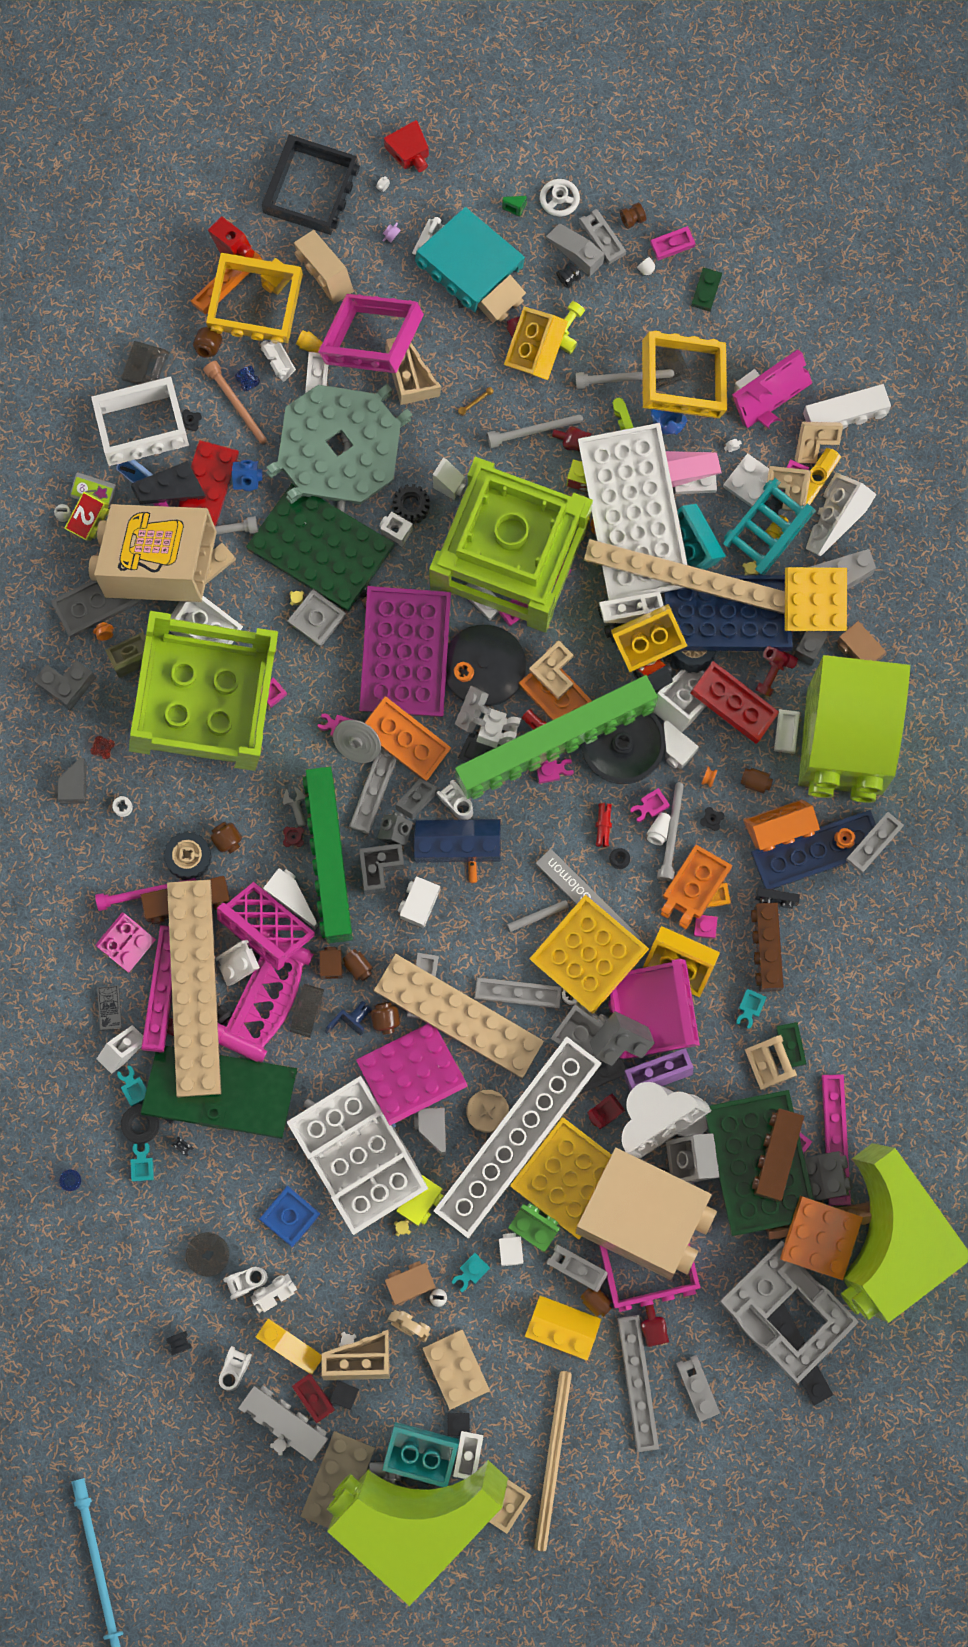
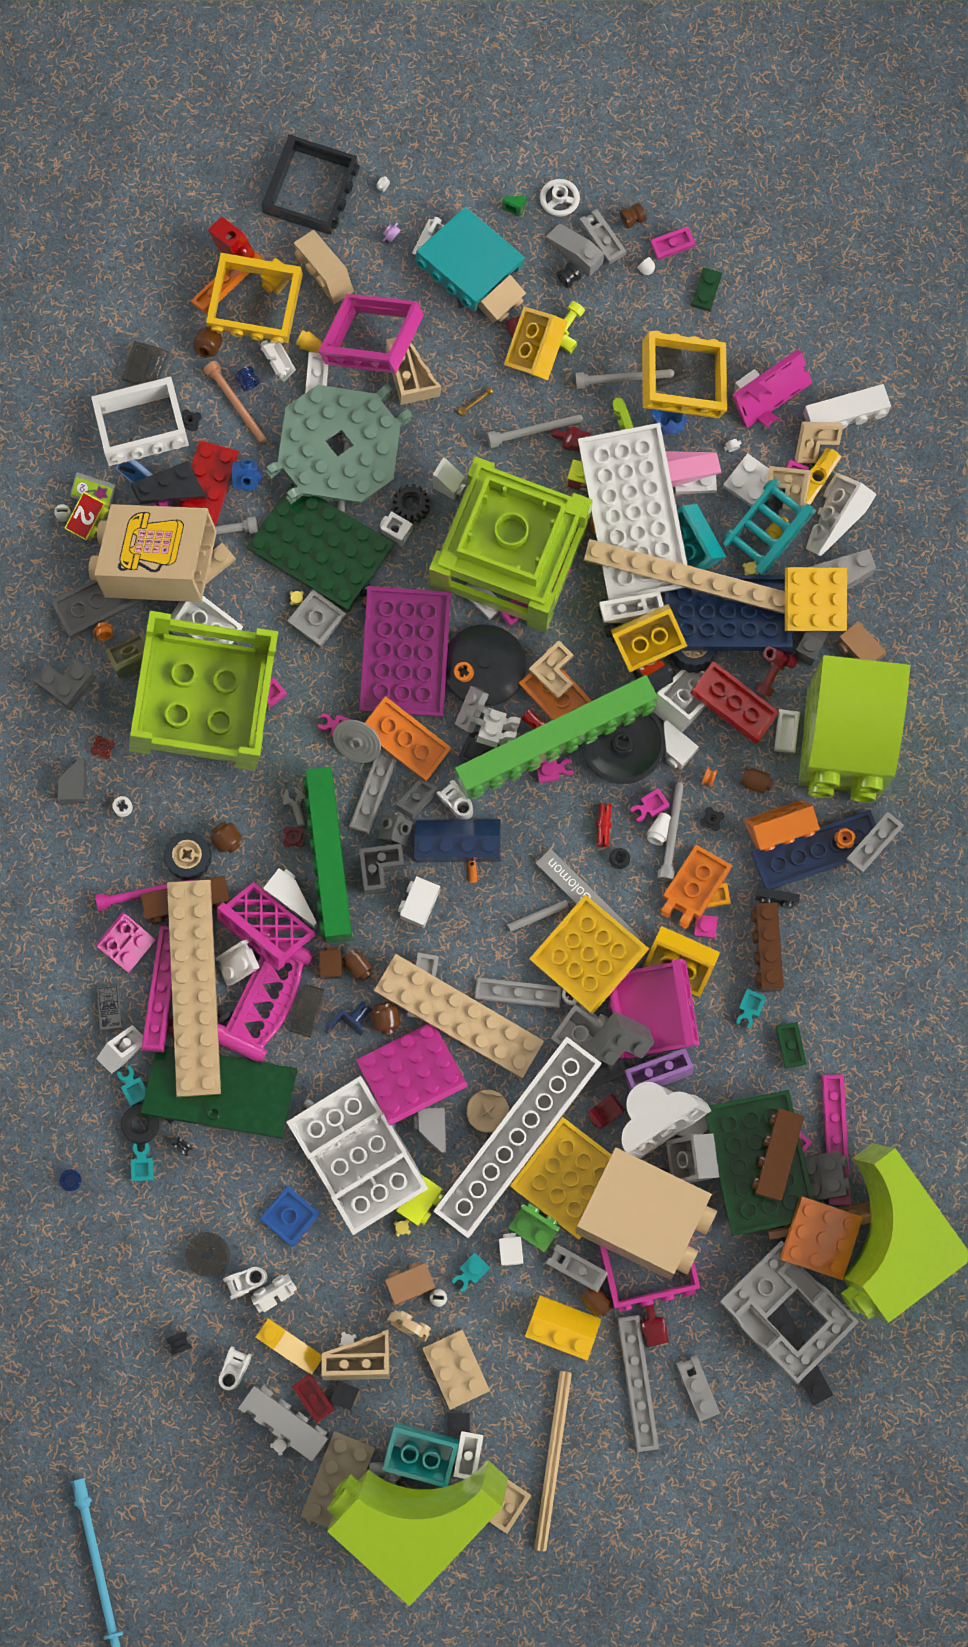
red torso [384,120,429,172] -> none
tan plate [745,1035,797,1090] -> none

